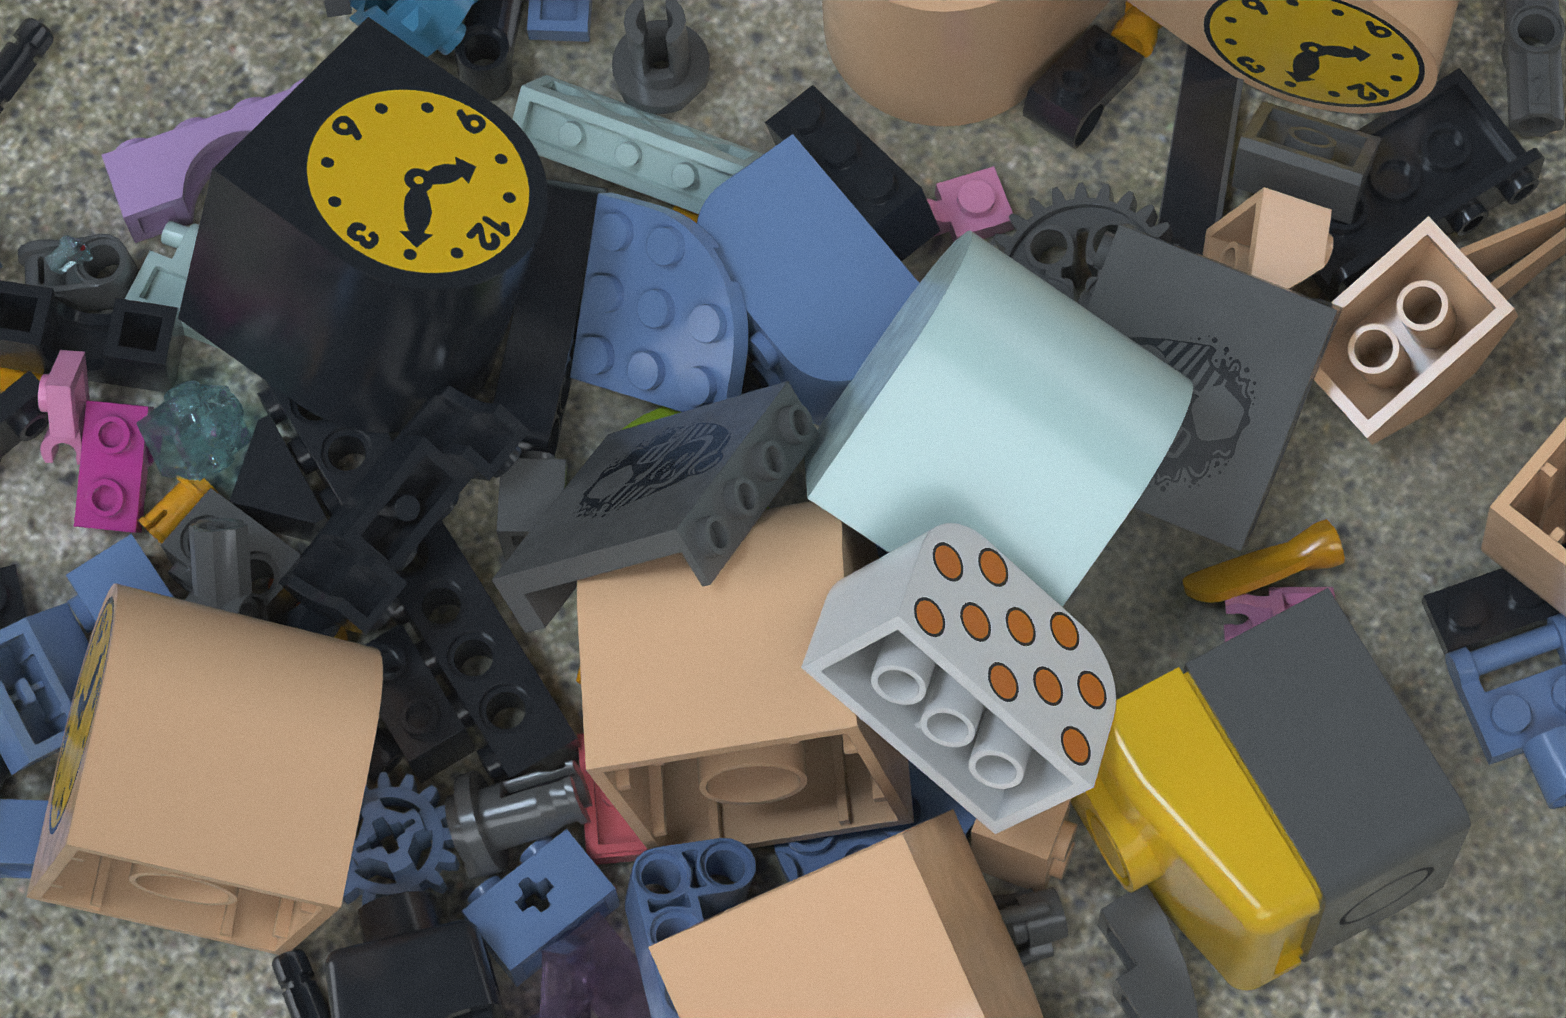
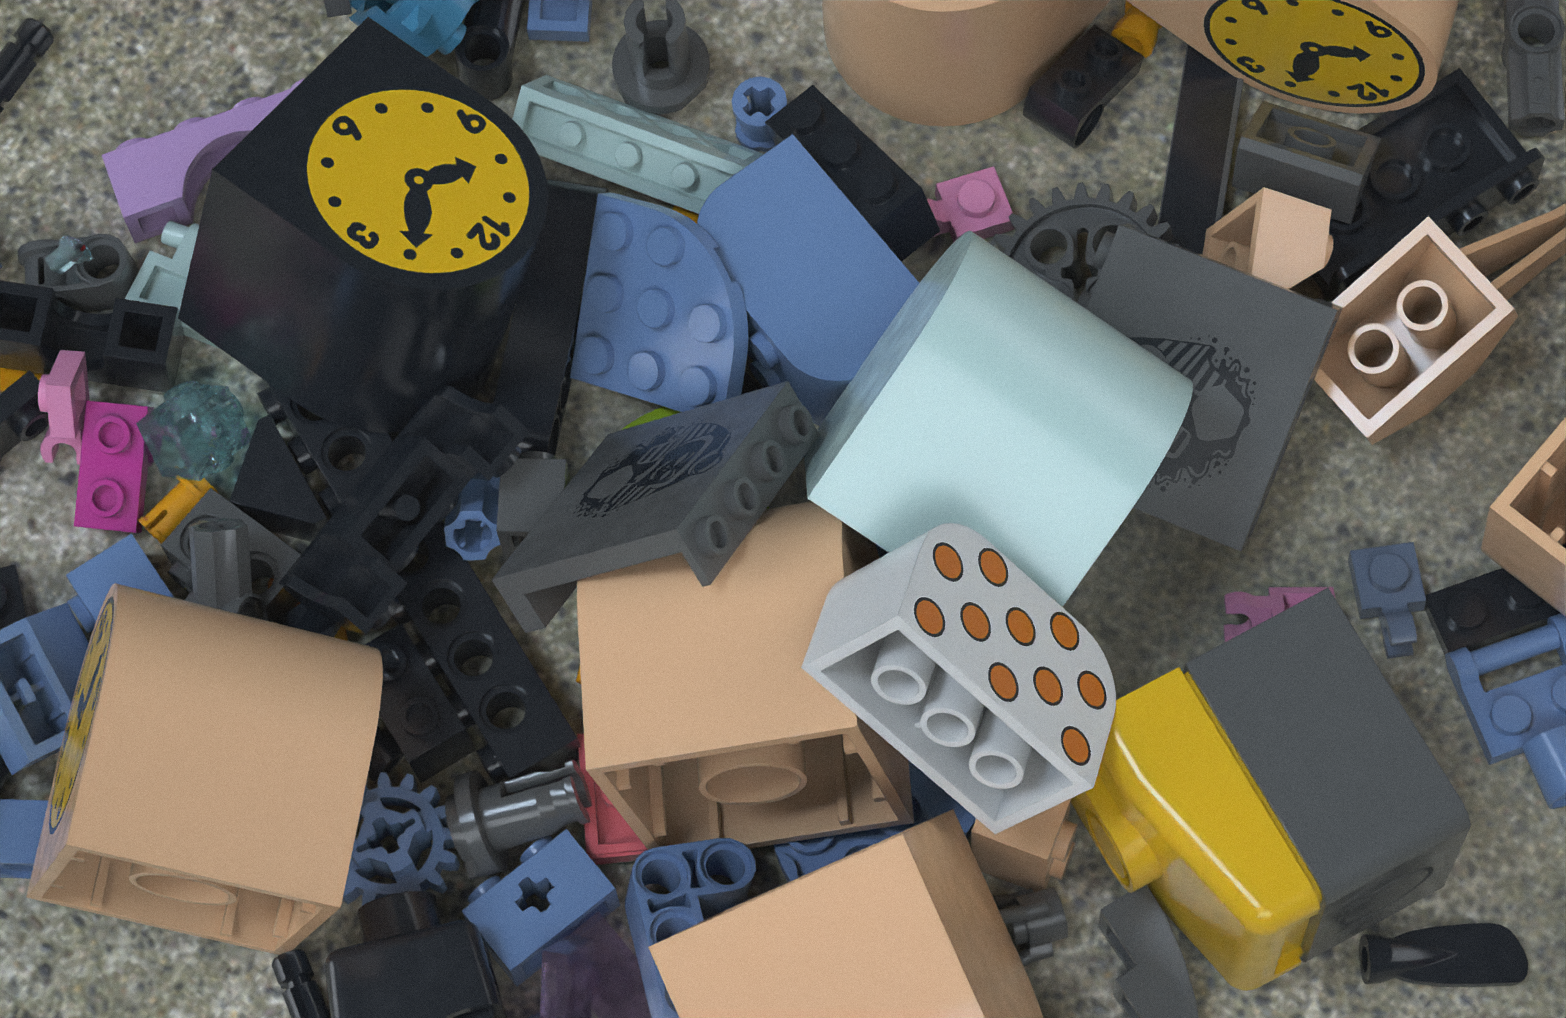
light orange piece [1182,519,1345,603] -> none
none -> medium blue piece [444,476,500,561]
none -> medium blue bush [732,76,787,152]
none -> sand blue plate [1348,542,1426,659]
none -> black piece [1359,923,1528,987]

